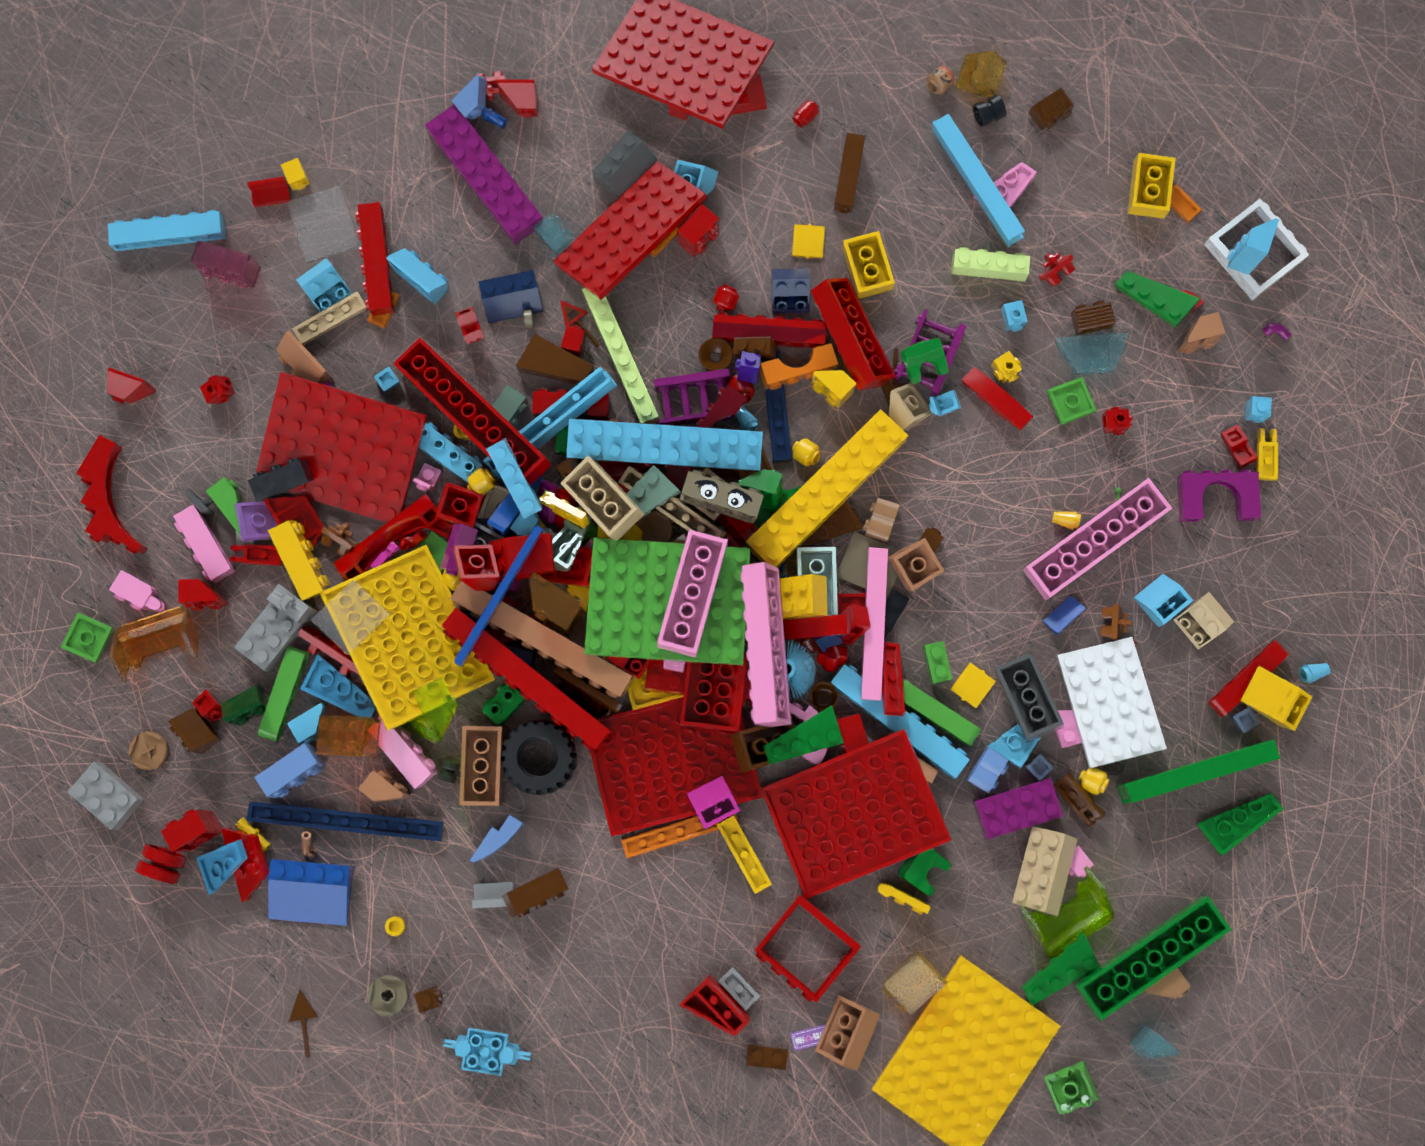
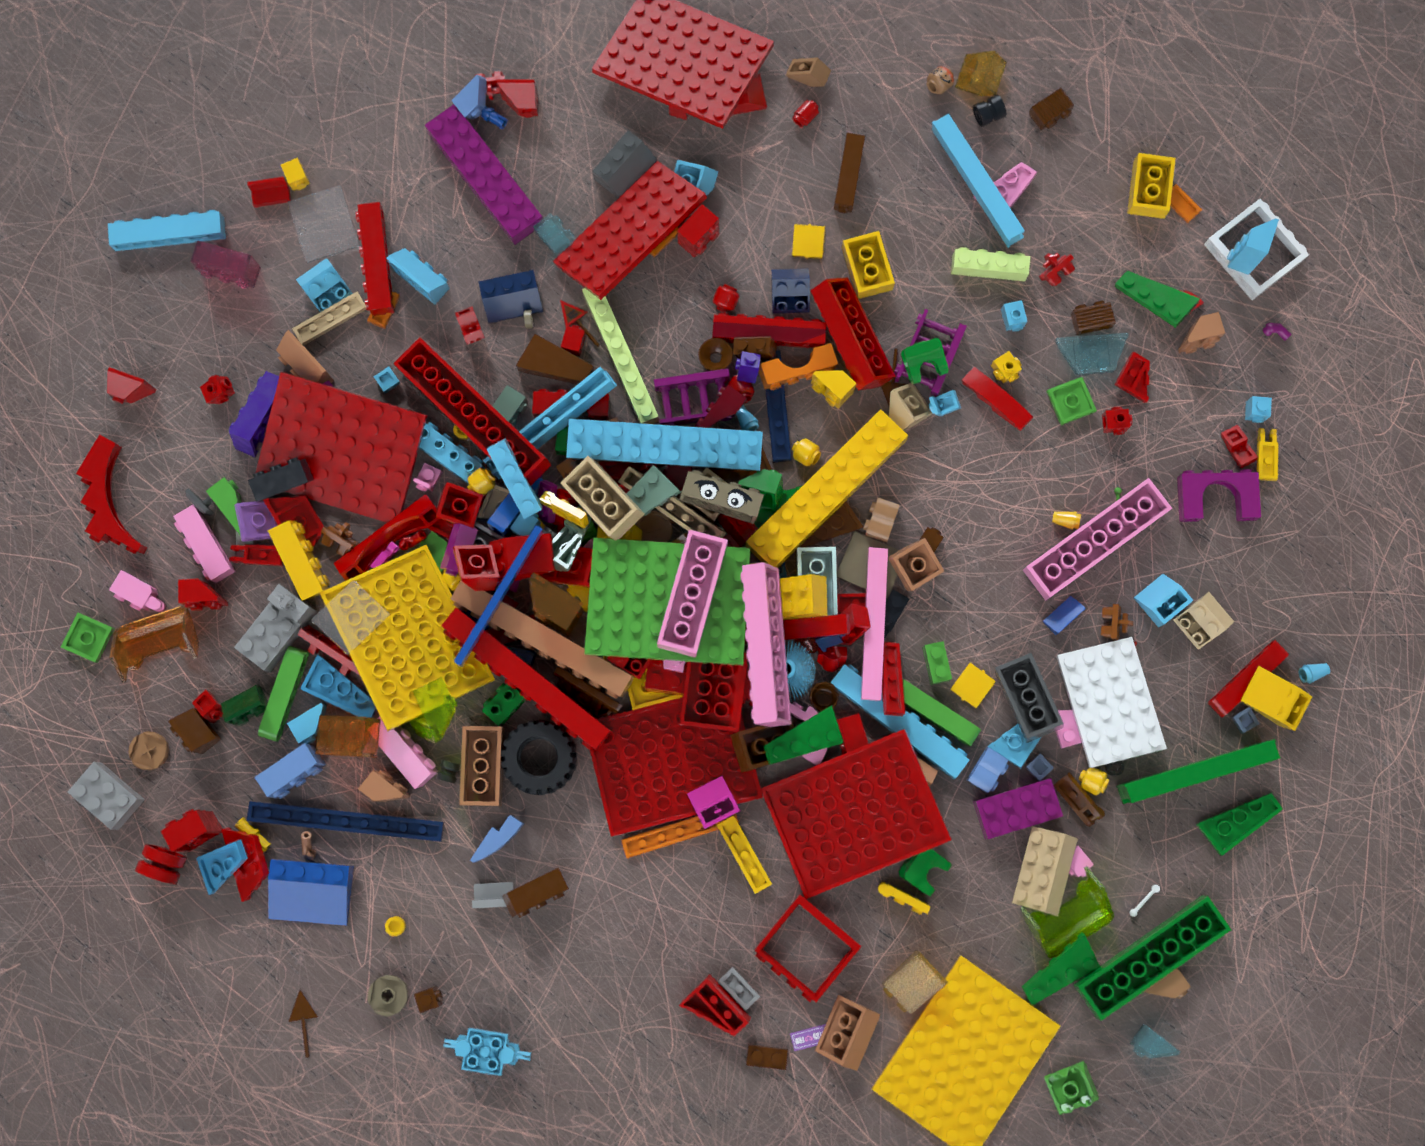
none -> dark purple wedge [229,371,279,458]
none -> medium nougat slope [786,58,831,87]
none -> red wing [1114,352,1150,403]
none -> white hinge [1130,885,1160,917]

